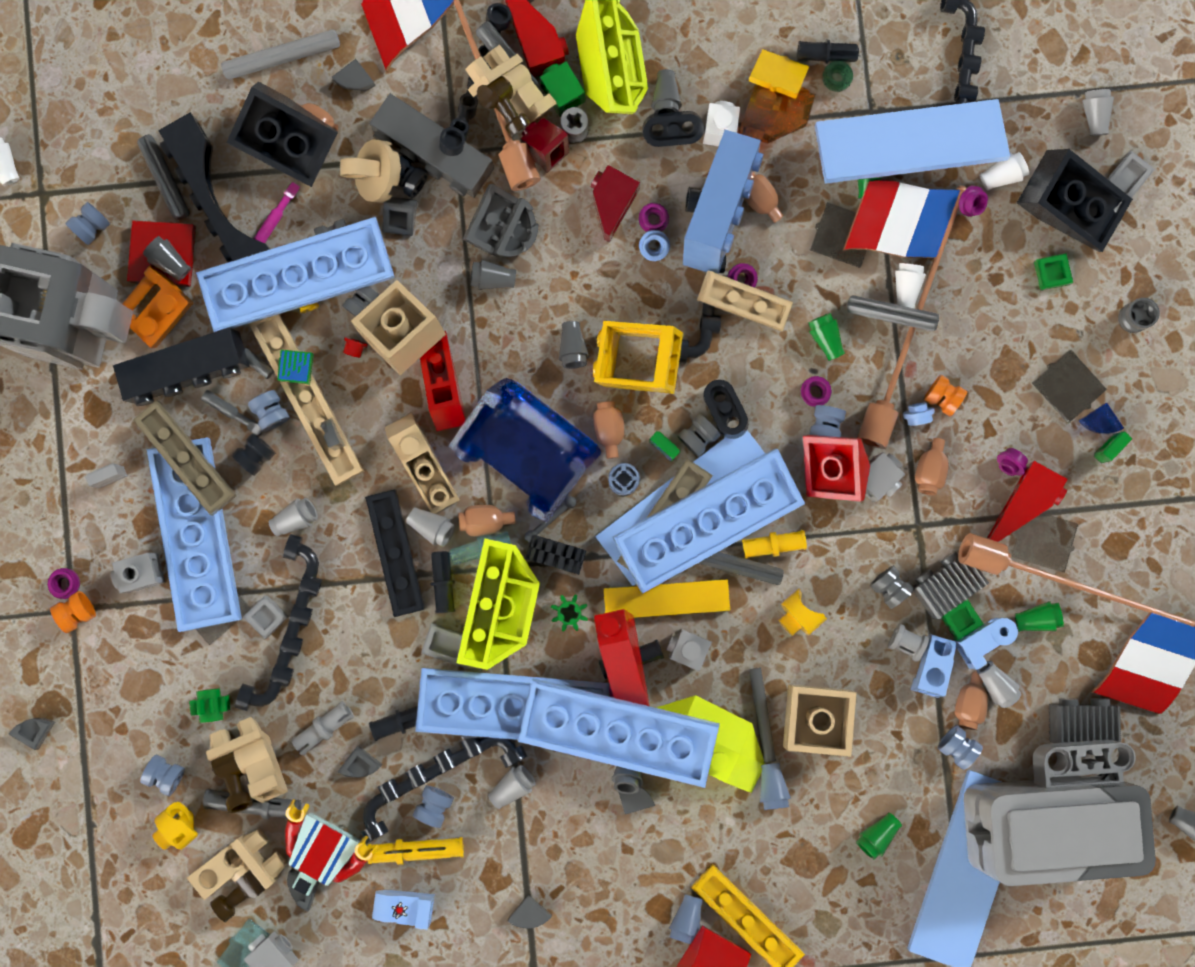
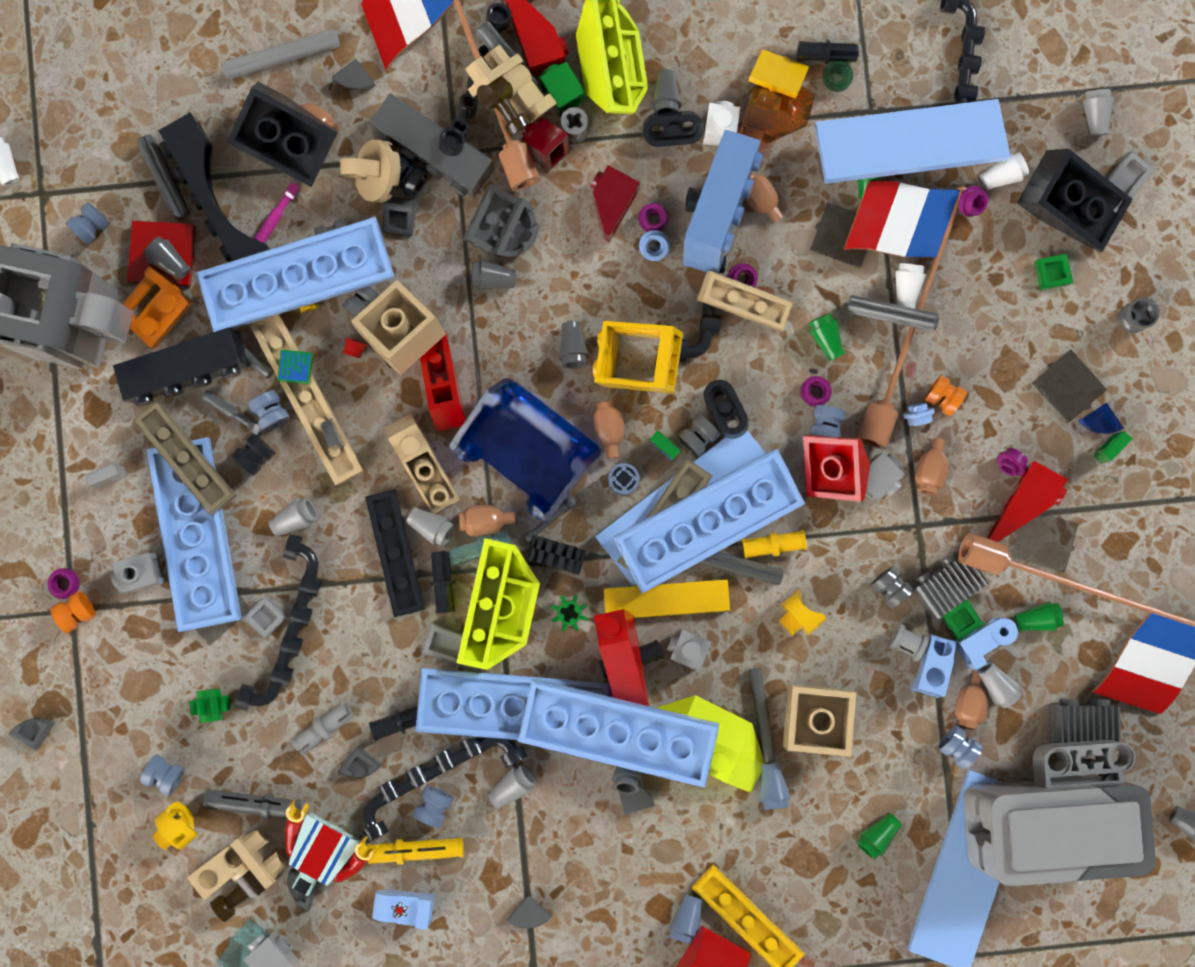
tan hips [206,717,288,813] -> none

